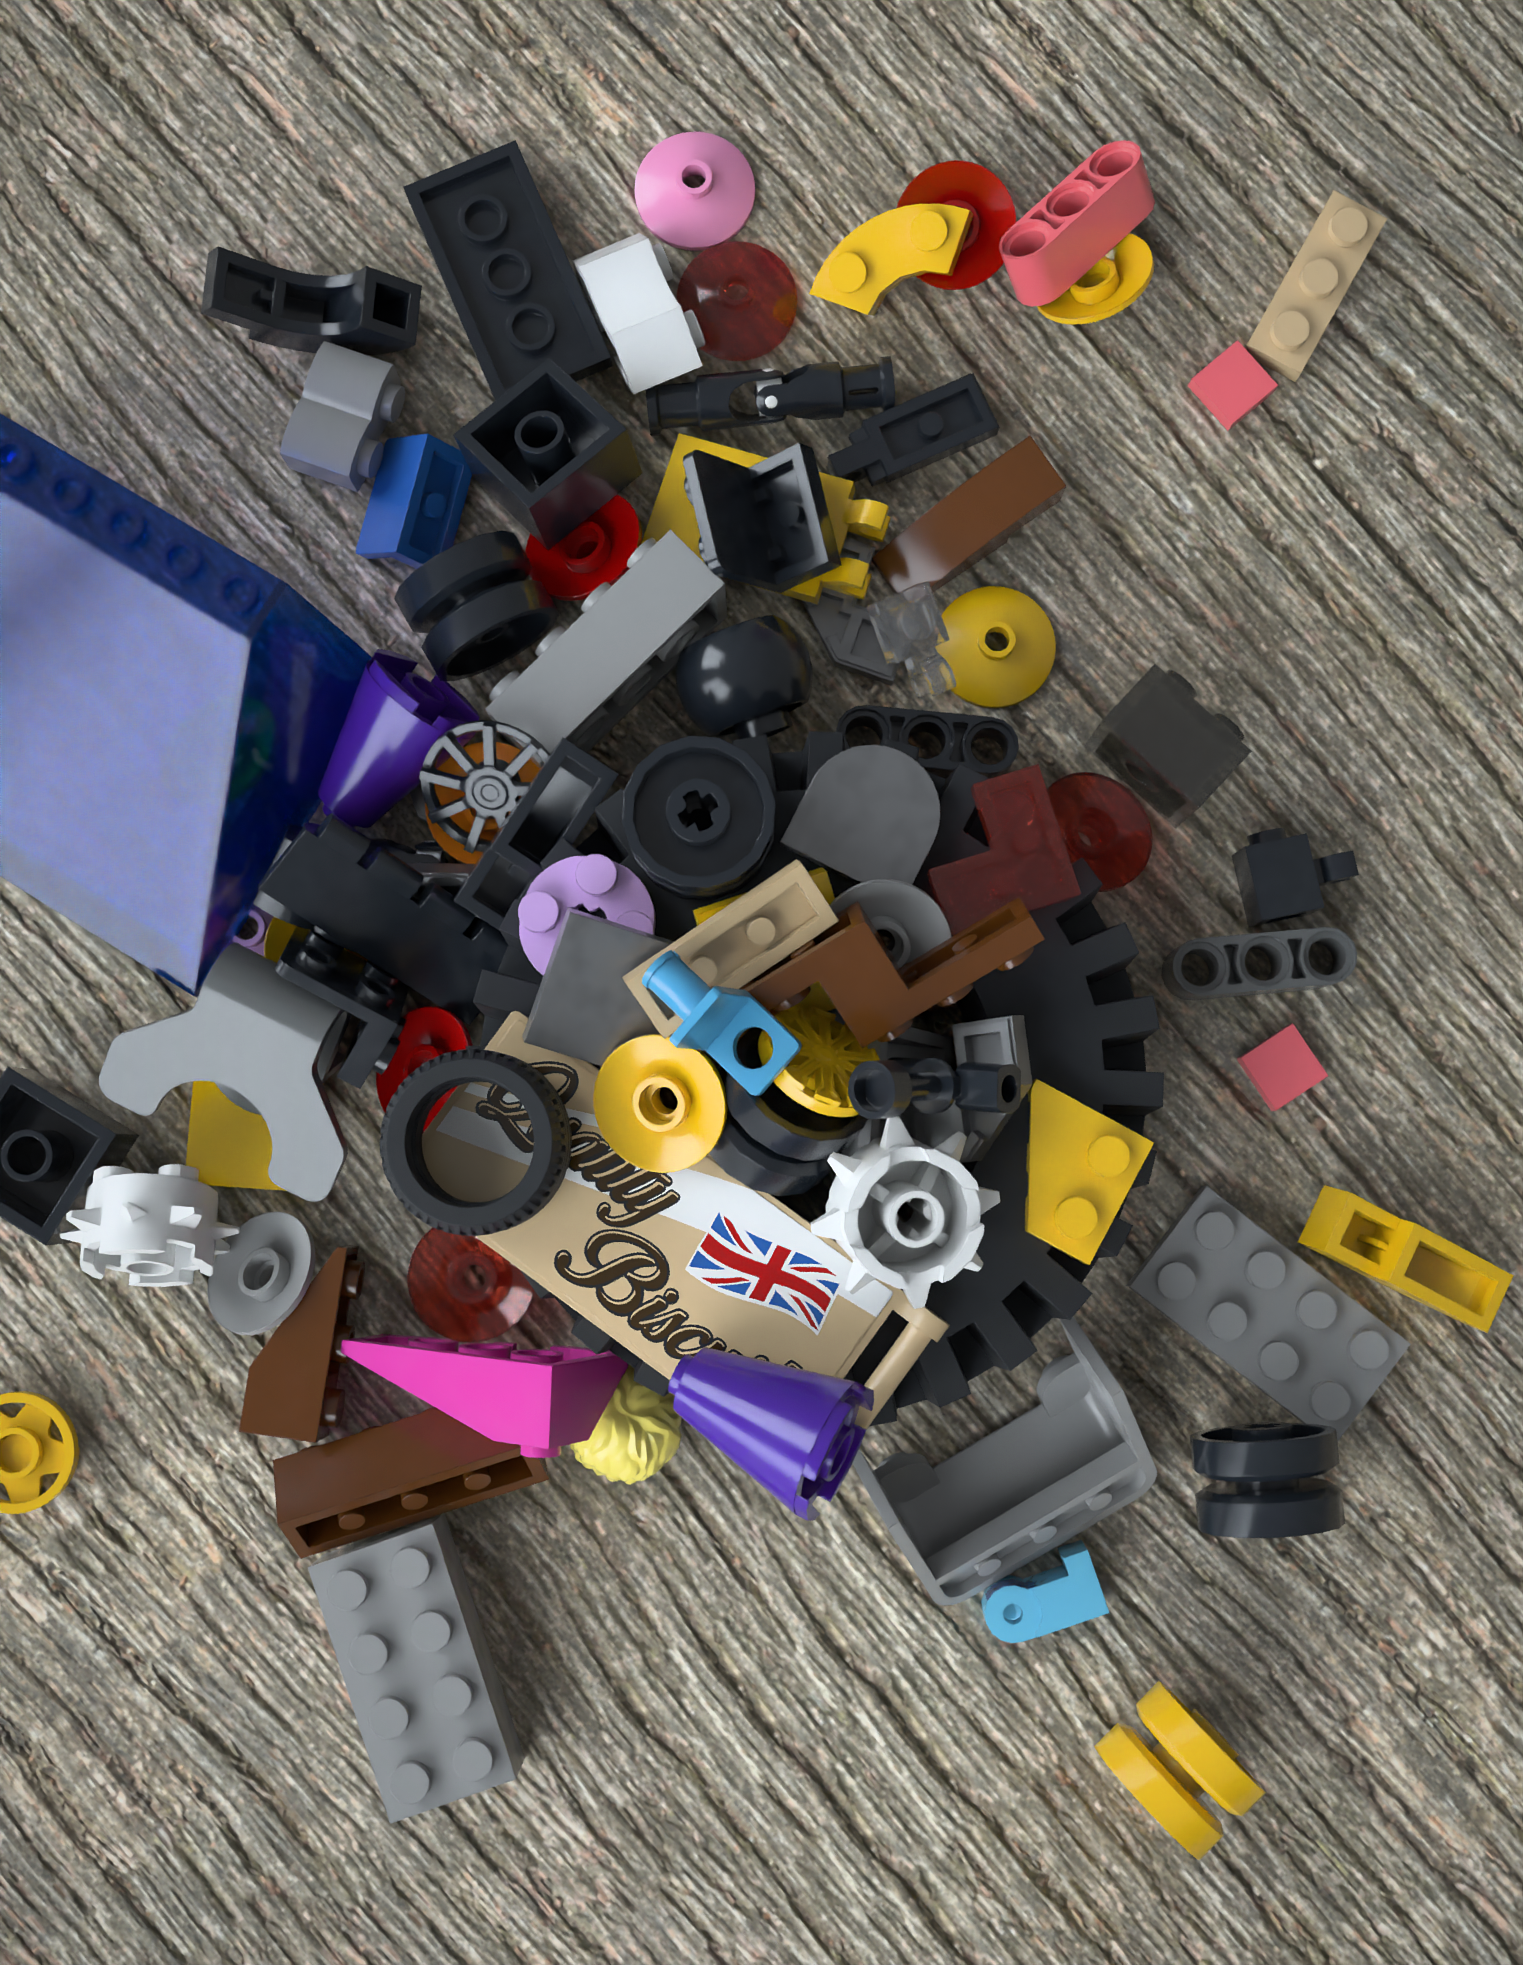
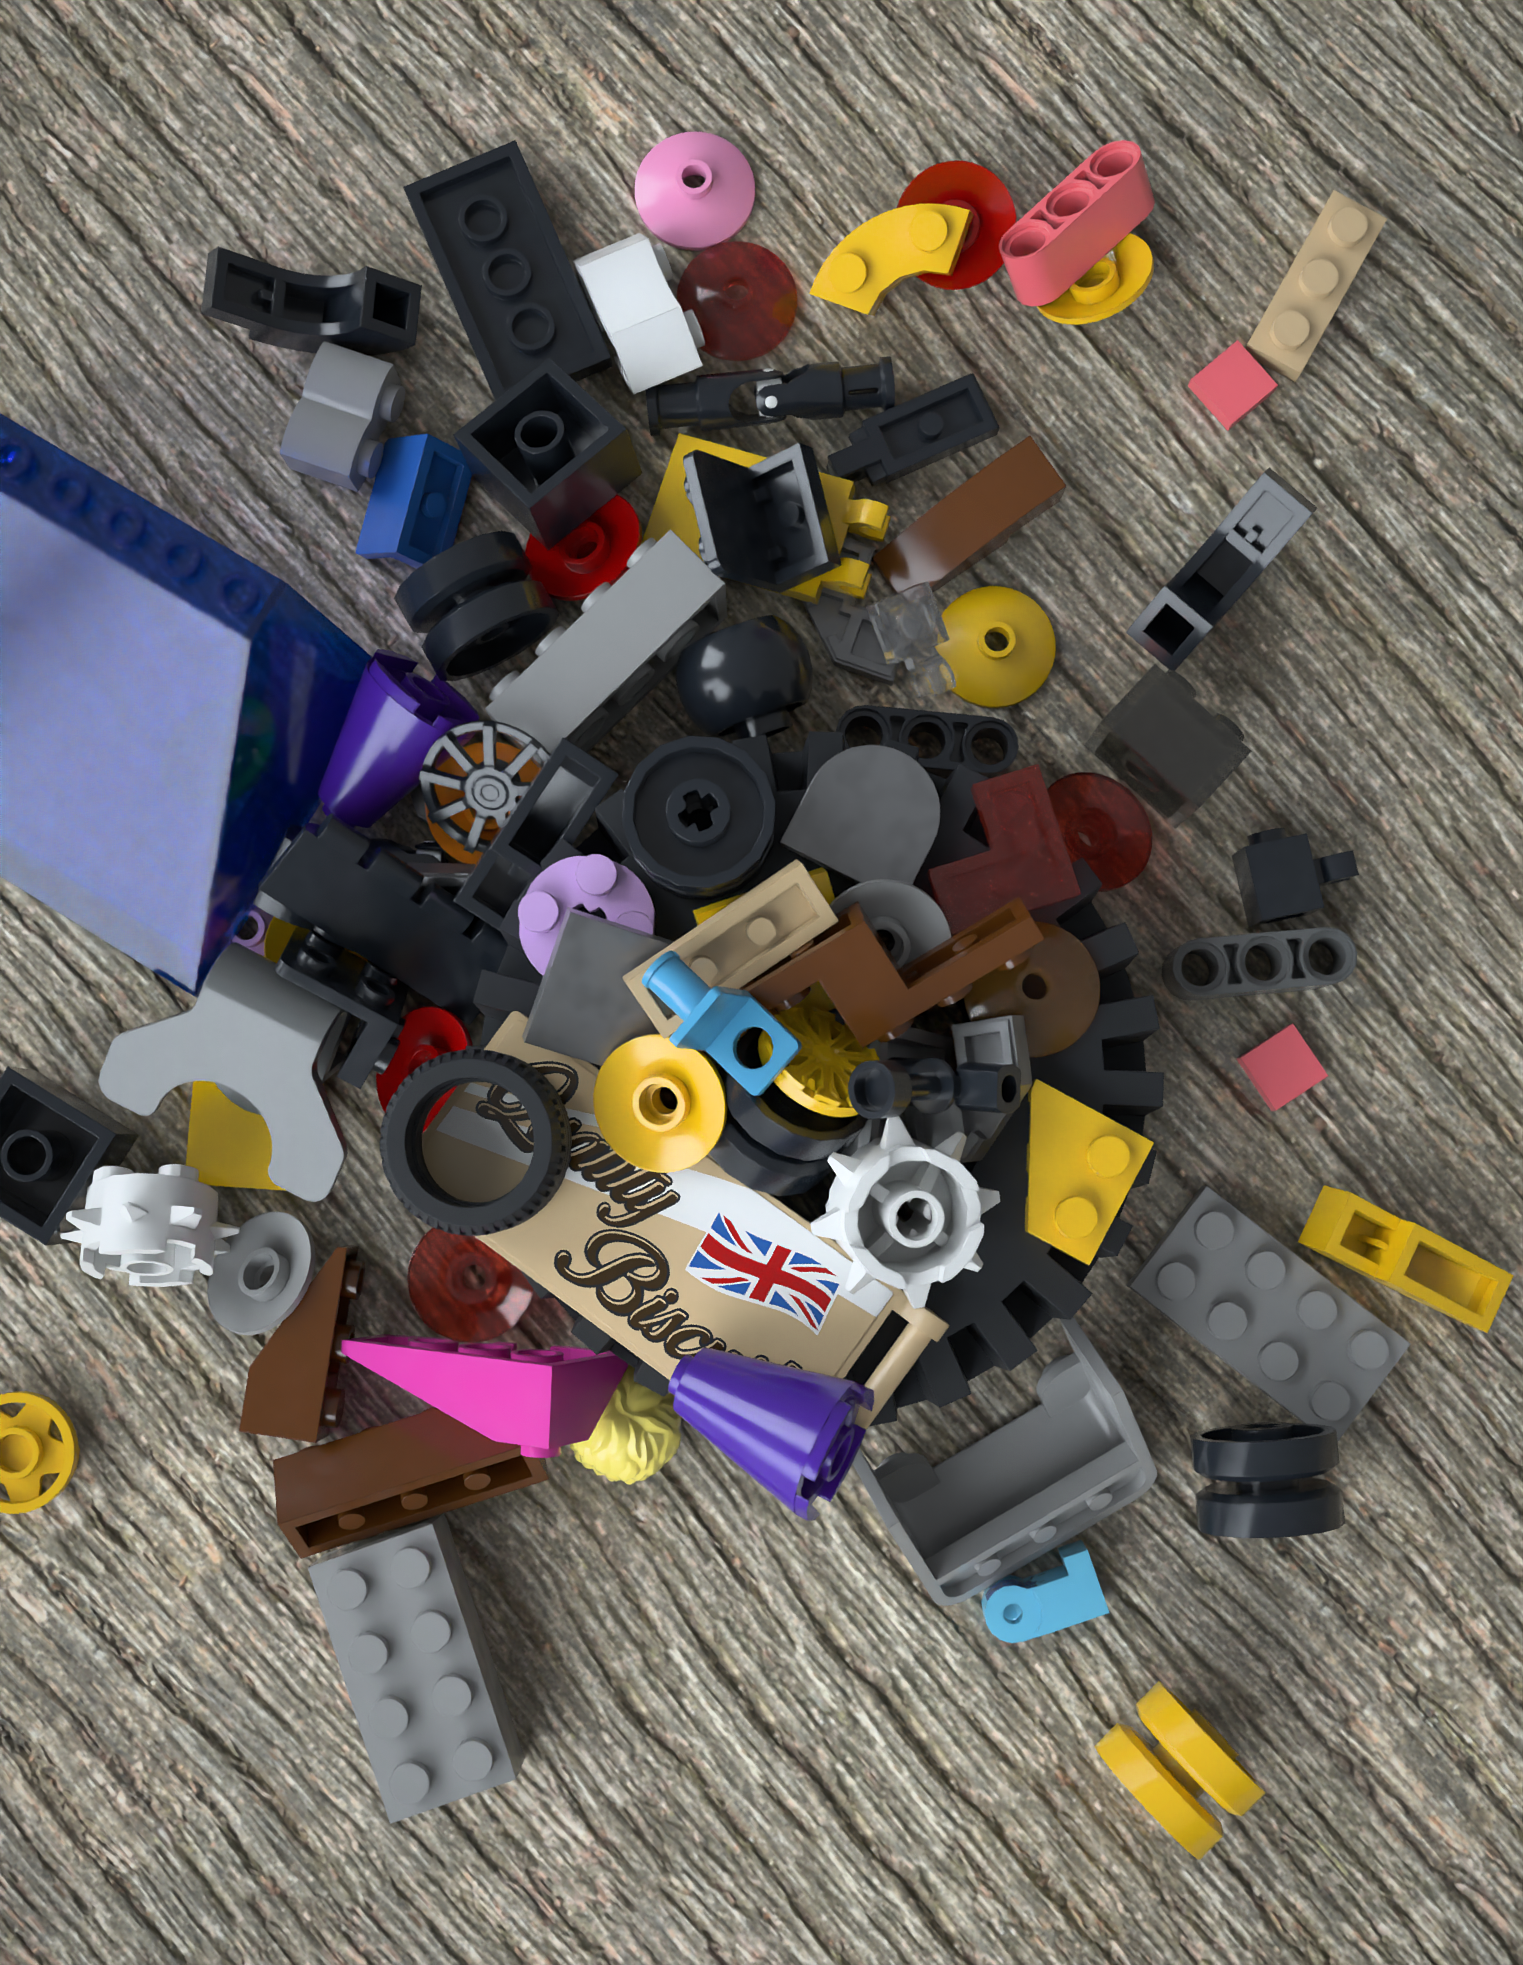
none -> clear orange dish [964,921,1100,1057]
none -> black arch [1126,467,1317,673]

